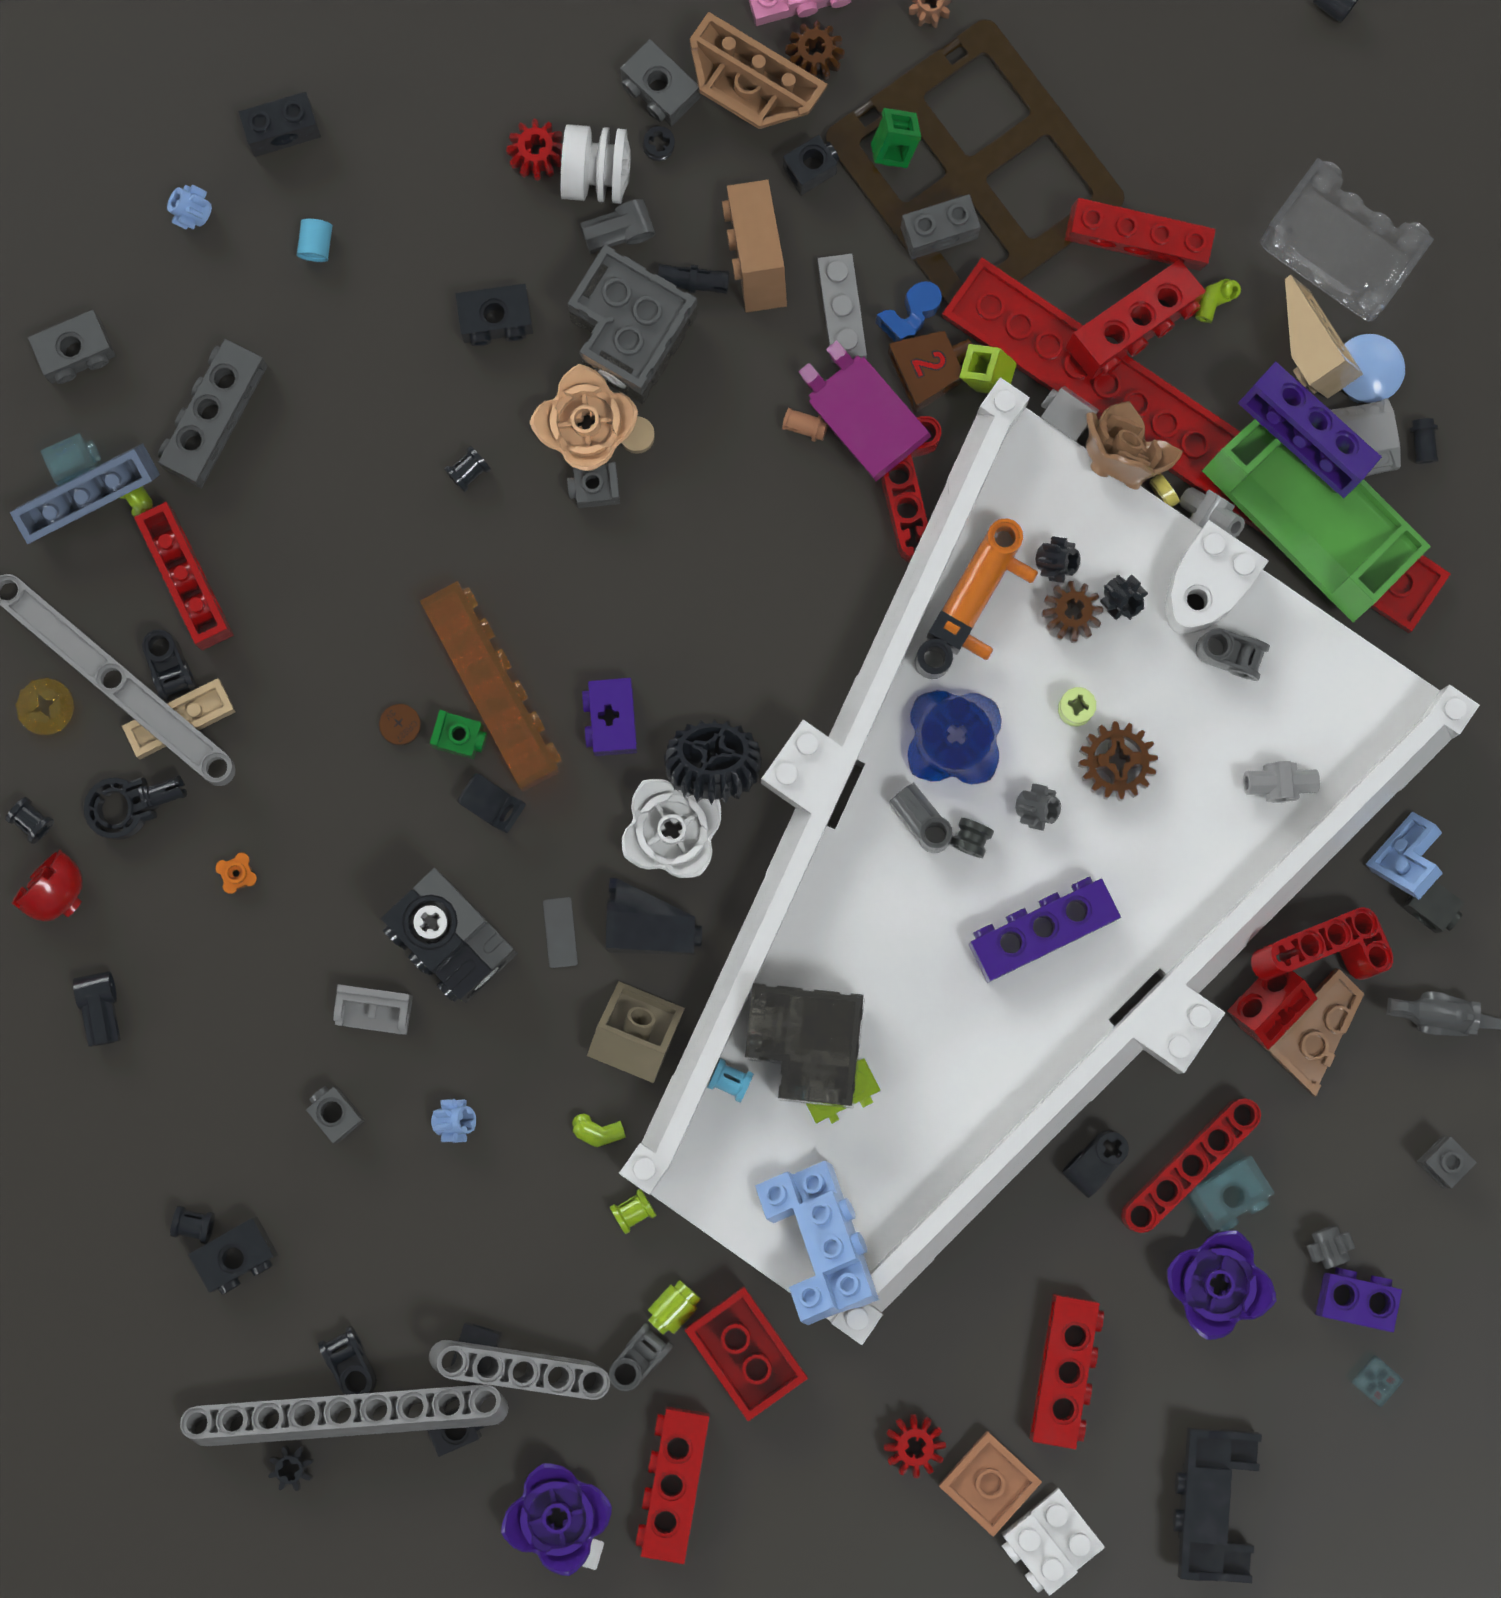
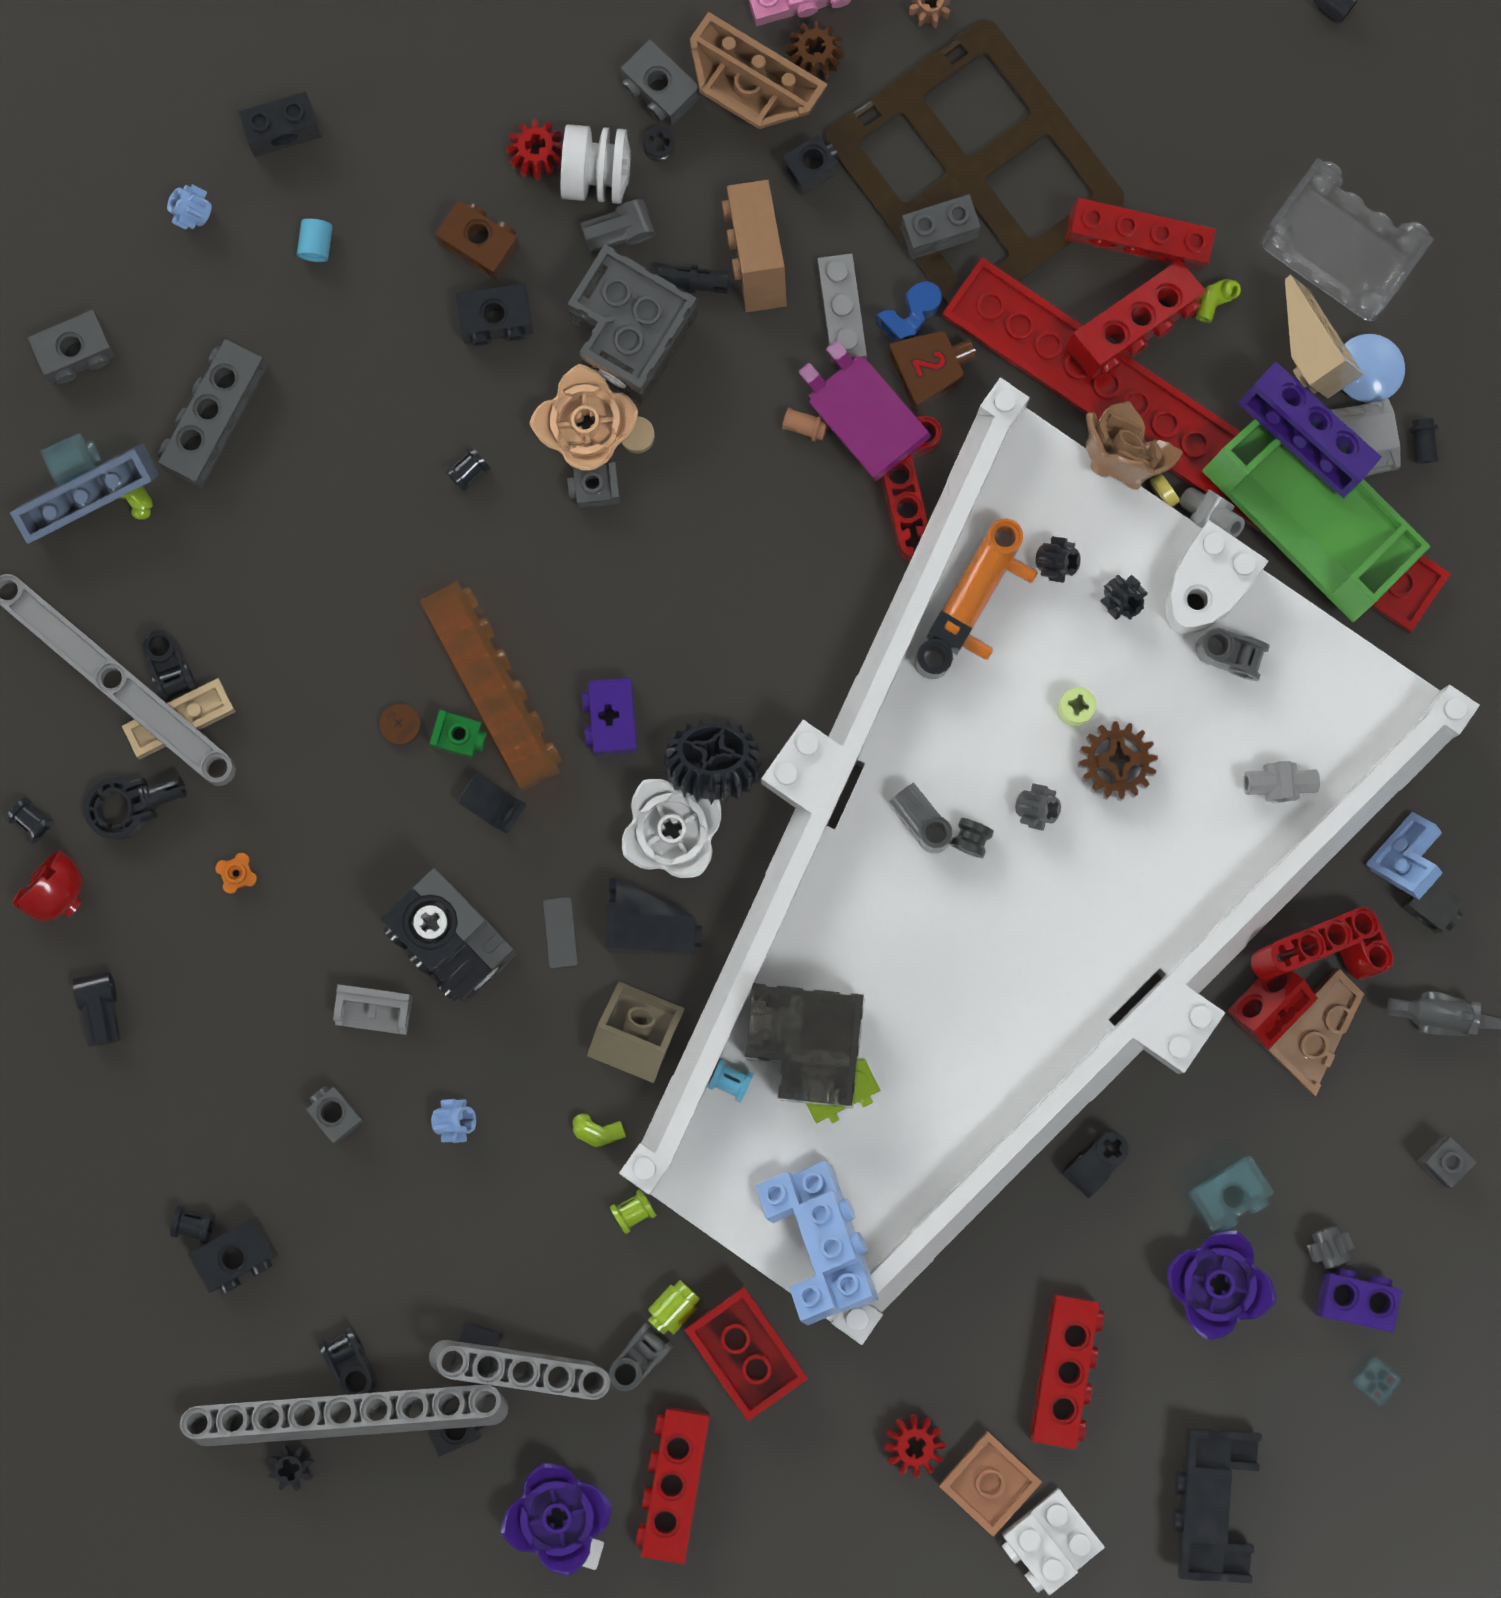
clear yellow gear [15,677,74,735] -> none
red brick [134,502,234,651] -> none
green brick [871,108,921,168] -> none
clear blue brick [907,690,1002,785] -> none
lime brick [959,344,1017,394] -> none
dark purple brick [968,876,1121,983] -> none
light grey brick [1041,386,1099,442] -> none
reddish brown gear [1041,581,1104,643] -> none
red beam [1121,1098,1261,1233] -> none
none -> reddish brown brick [435,200,519,281]

